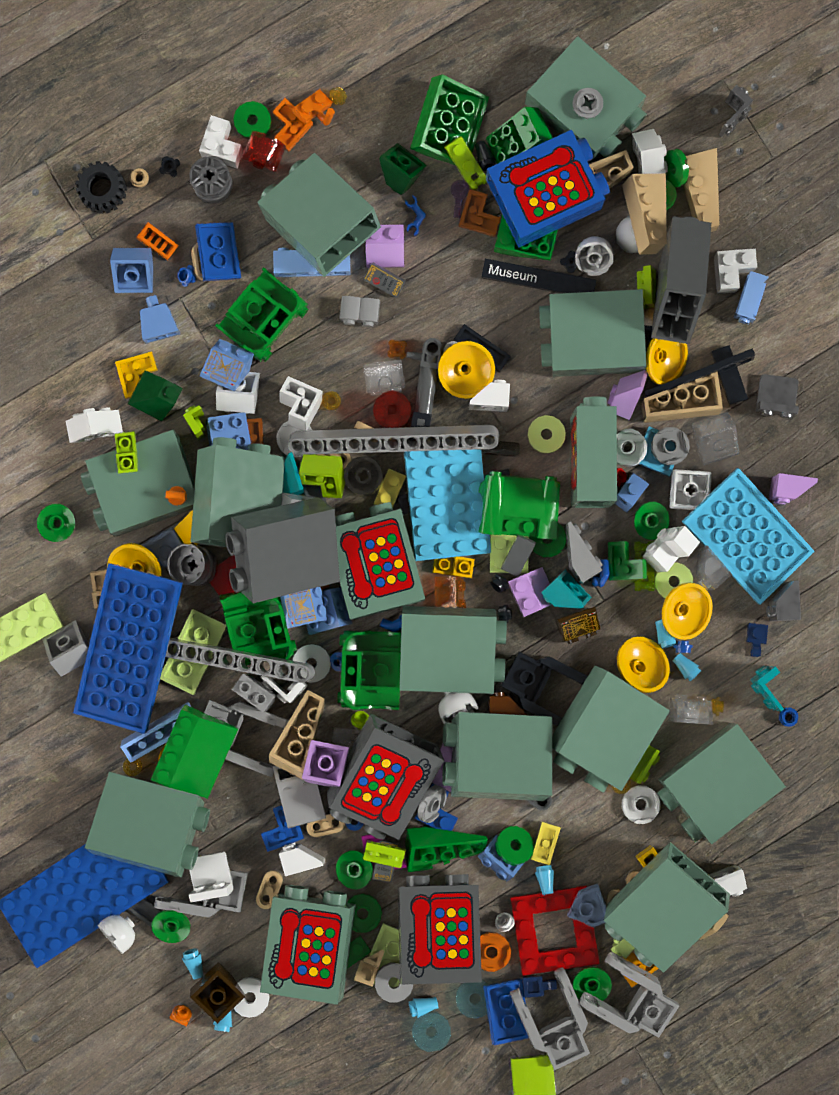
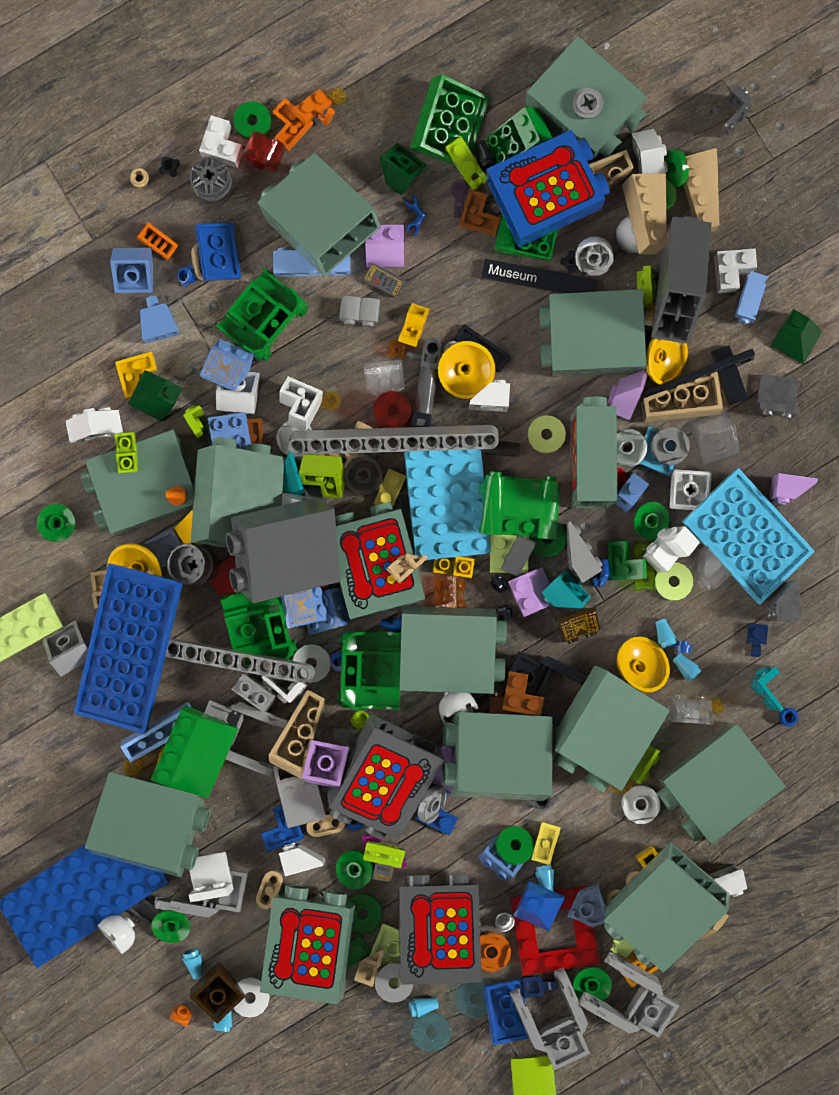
black tyre [75,161,127,214] -> none
yellowish green plate [160,609,227,695] -> none
green wedge [405,827,488,872] -> none
yellow dish [662,582,713,640] -> none
none -> tan slope [386,554,428,583]
none -> yellow slope [398,303,430,347]
none -> dark orange plate [502,671,544,716]
none -> blue slope [513,881,565,931]
none -> dark green slope [770,309,822,364]

